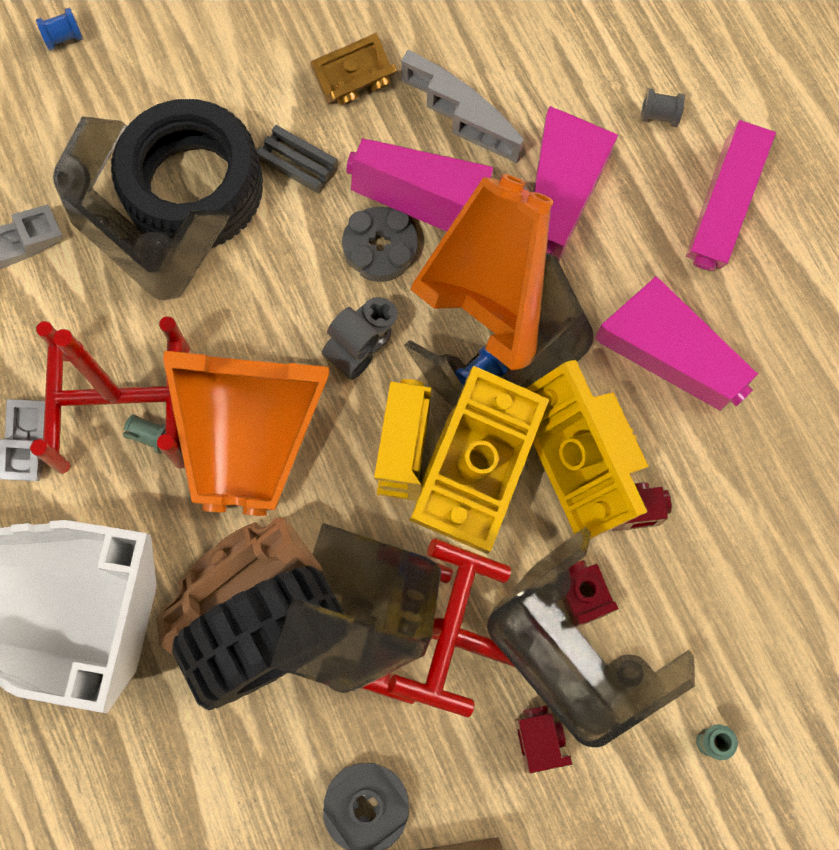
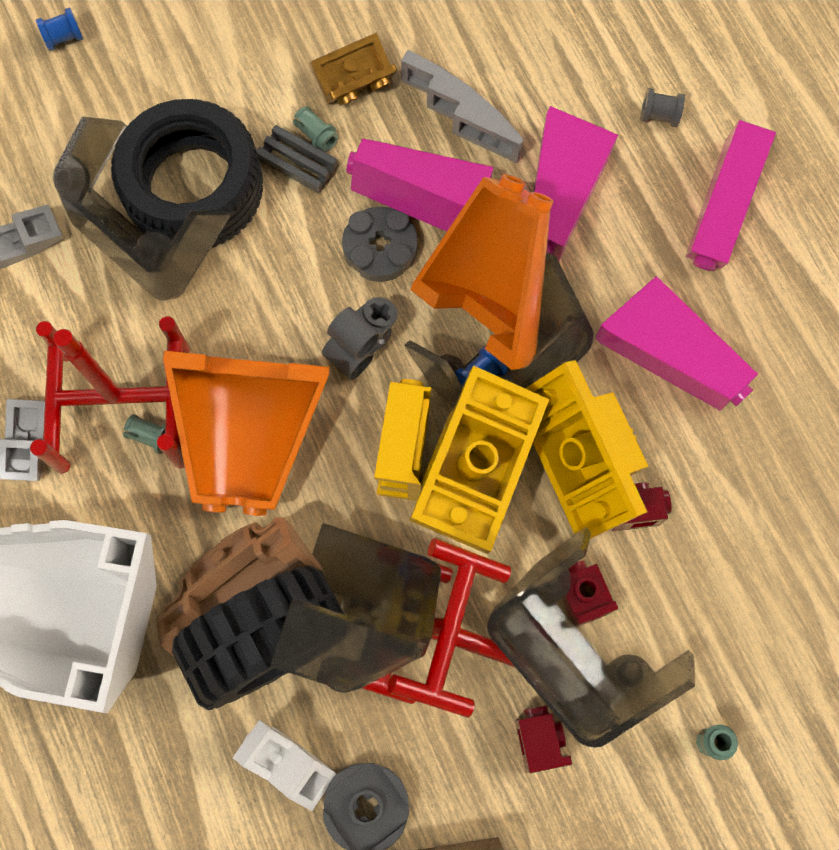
none -> white brick [233,720,337,811]
none -> sand green pin [293,106,339,152]

